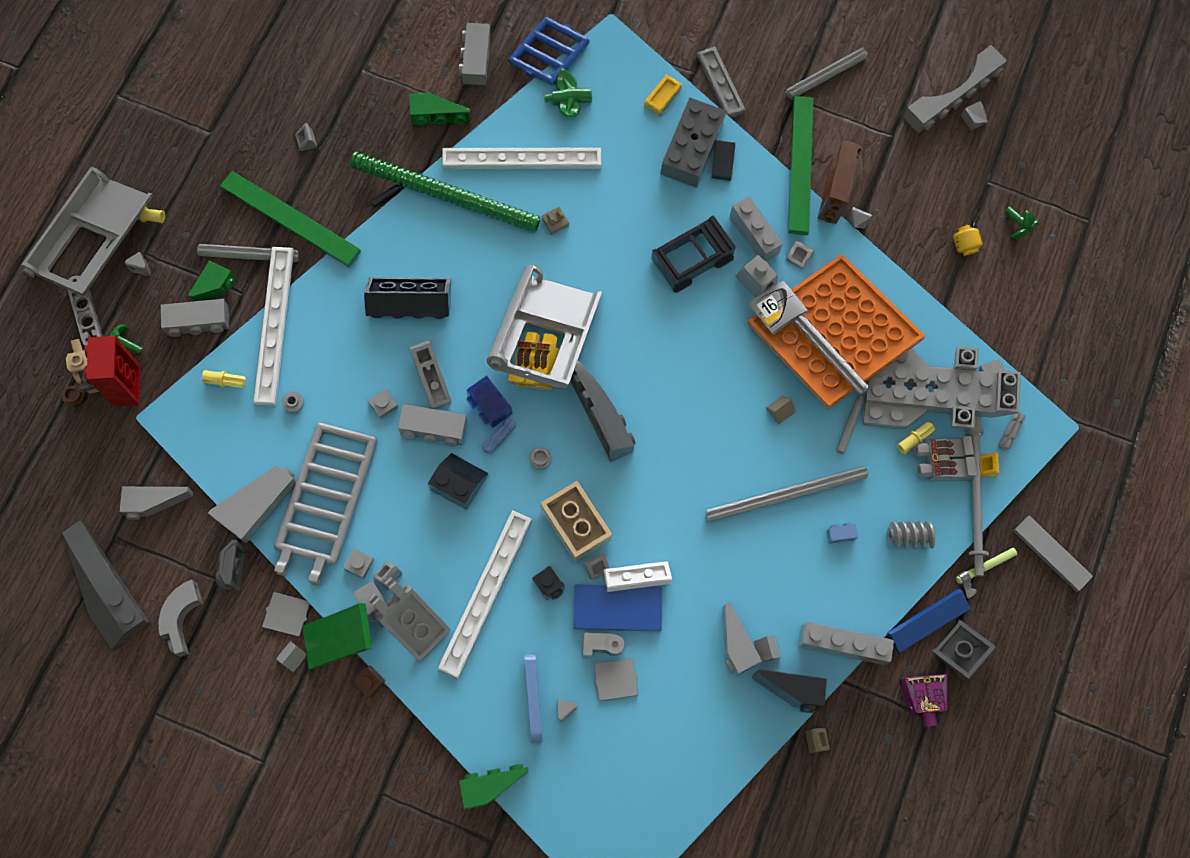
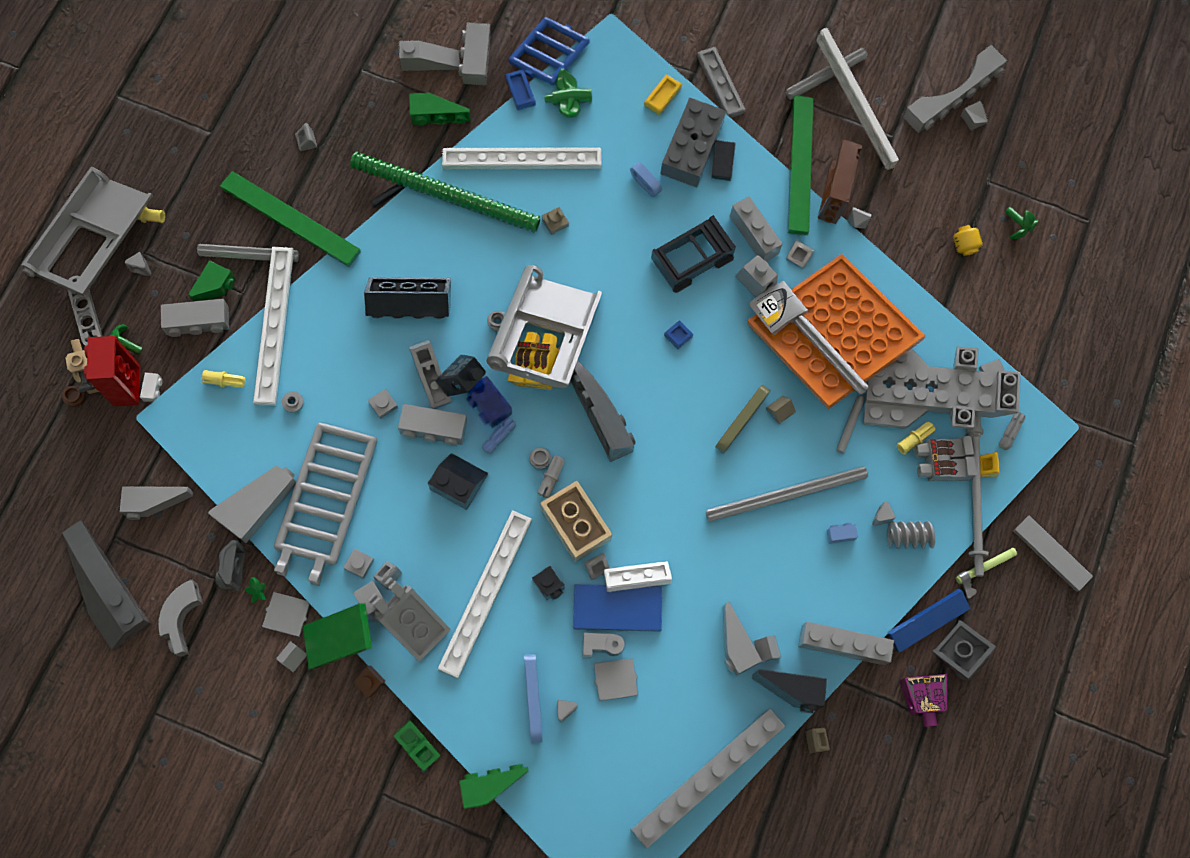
none -> white piece [140,373,163,402]
none -> green plant [245,577,266,603]
none -> green slope [393,720,440,771]
none -> light grey slope [399,41,460,71]
none -> black torso [435,355,486,397]
none -> light grey plate [487,311,505,331]
none -> blue tile [505,69,536,111]
none -> light grey axle [537,456,565,498]
none -> medium blue beam [630,162,662,197]
none -> light grey brick [631,709,785,848]
none -> blue tile [664,320,693,349]
none -> olive beam [715,385,771,453]
none -> white tile [816,28,899,170]
none -> light grey slope [872,501,896,526]

